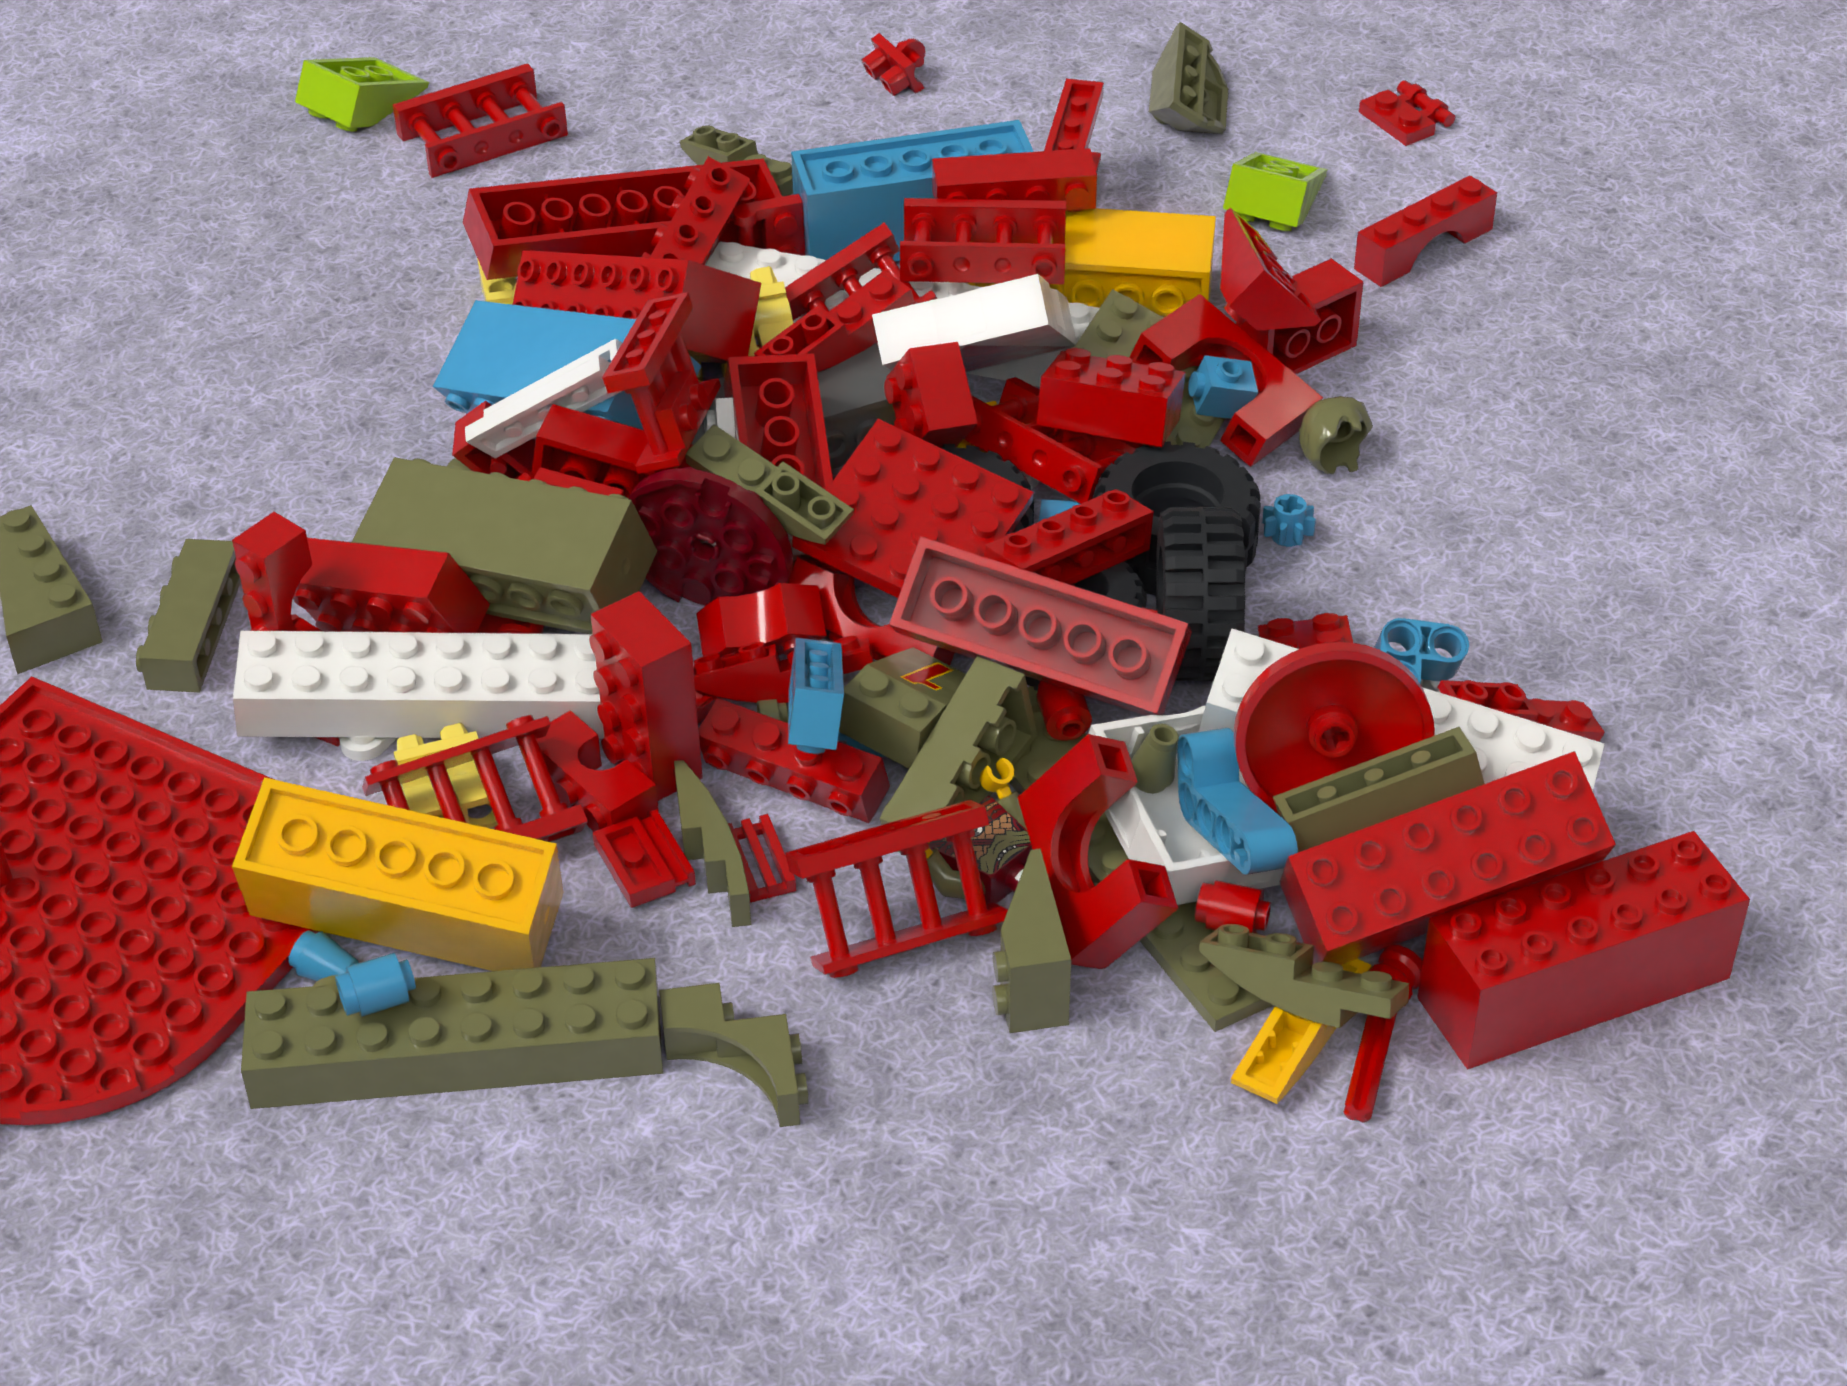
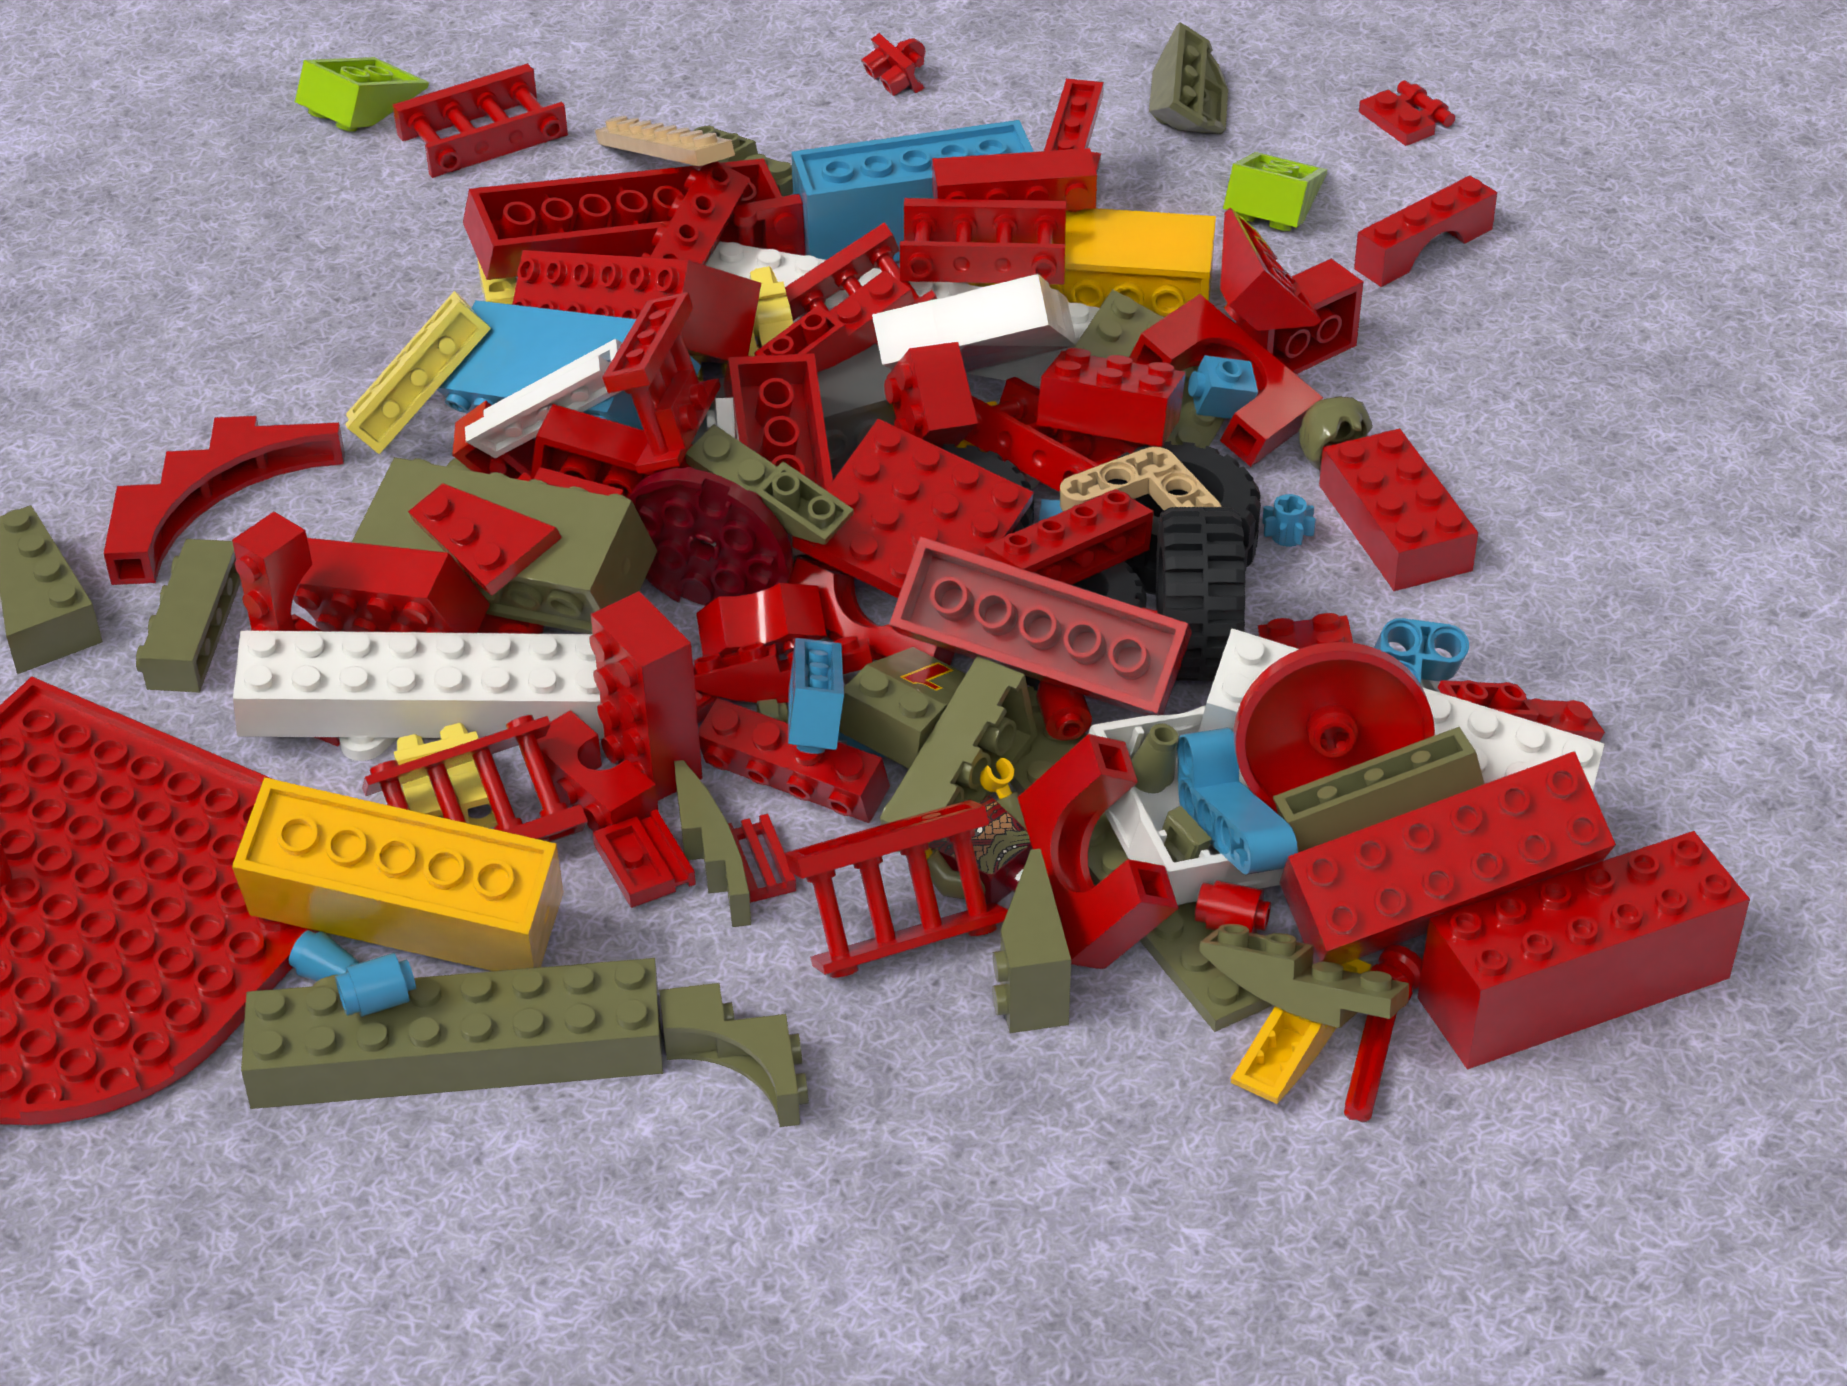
none -> red arch [103,416,345,585]
none -> light yellow fence [345,291,491,454]
none -> red wing [408,483,562,596]
none -> tan plate [595,116,735,166]
none -> tan beam [1060,447,1222,511]
none -> olive tile [1162,806,1212,862]
none -> red brick [1319,428,1478,591]

